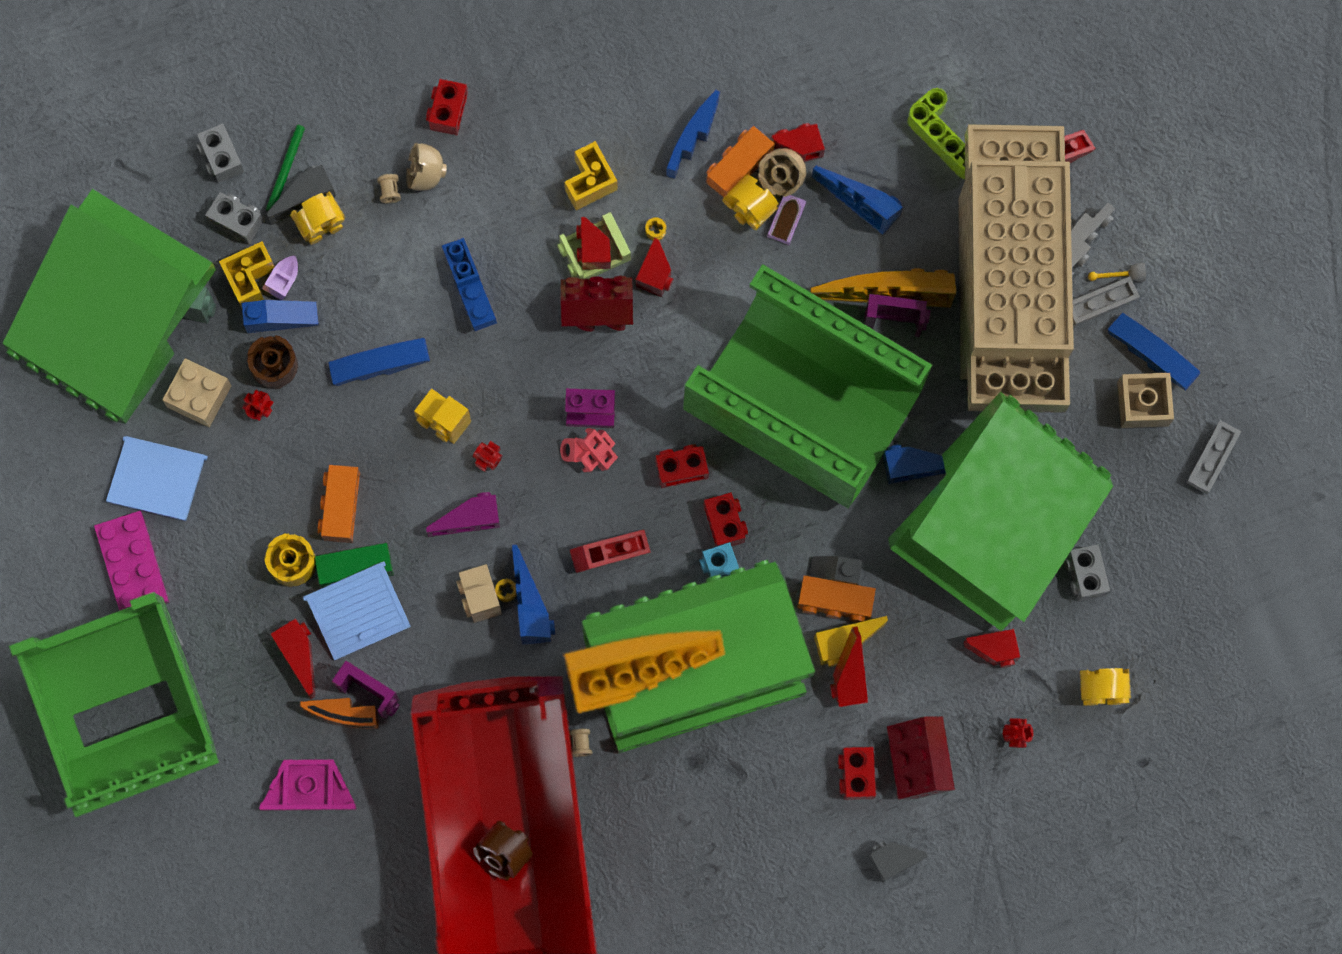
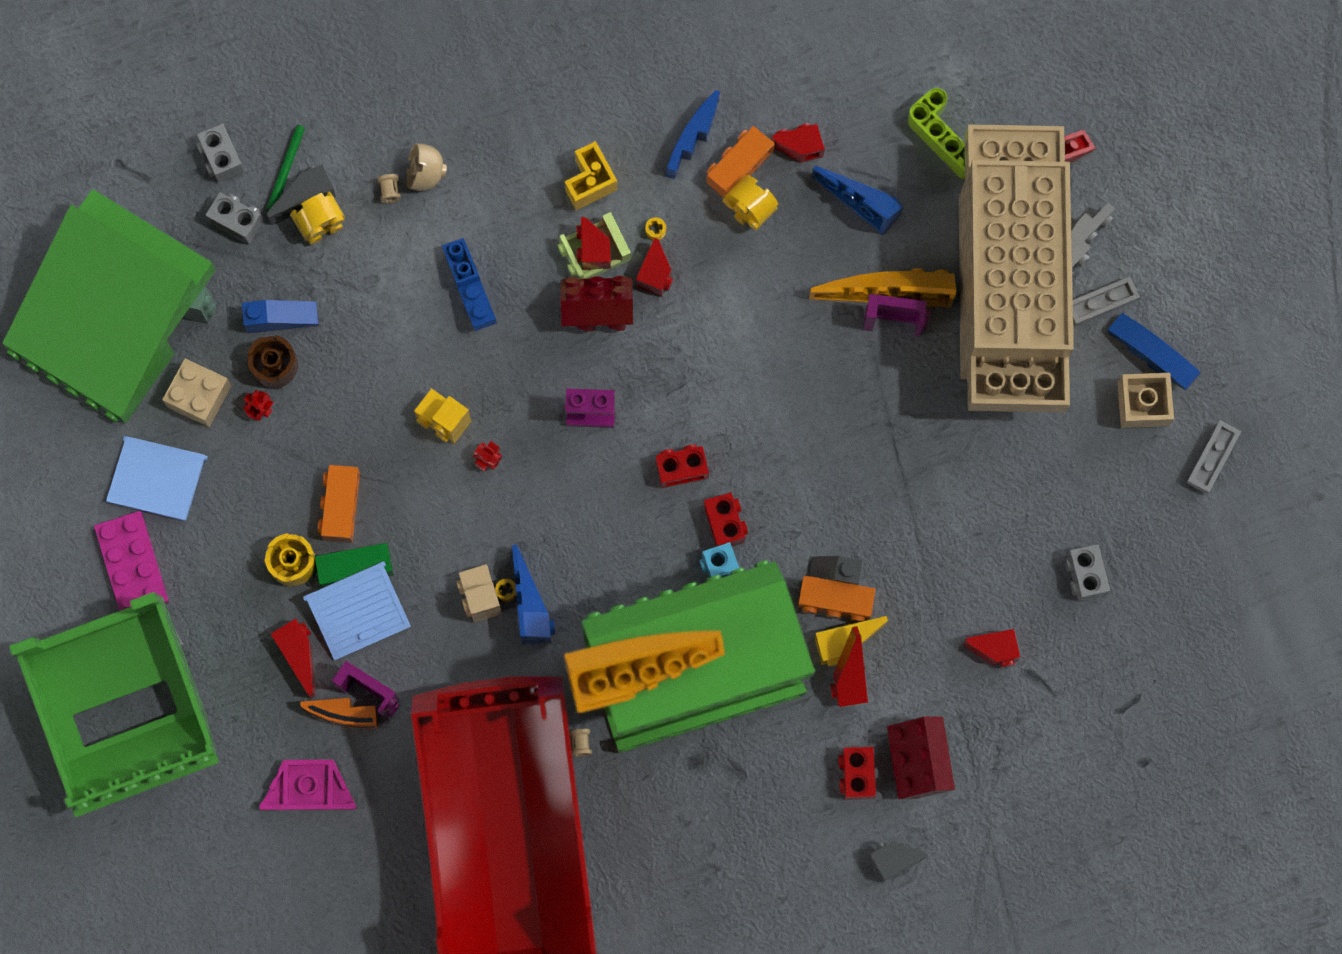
yellow brick [219,241,275,308] -> none
lavender plate [262,256,298,301] -> none
blue slope [328,338,430,386] -> none
red brick [426,79,468,136] -> none
magenta slope [426,492,500,537] -> none
reddish brown brick [474,821,533,881] -> none
coral piece [560,428,618,473] -> none
red slope [570,529,651,573] -> none
bright green panel [683,264,932,509] -> none
tan cylinder [758,148,806,197] -> none
tile [767,195,806,245] -> none
blue slope [883,445,946,484] -> none
bright green panel [888,392,1113,631] -> none
red gear [1003,718,1034,748] -> none
yellow brick [1080,668,1131,706] -> none
hinge [1088,263,1146,282] -> none

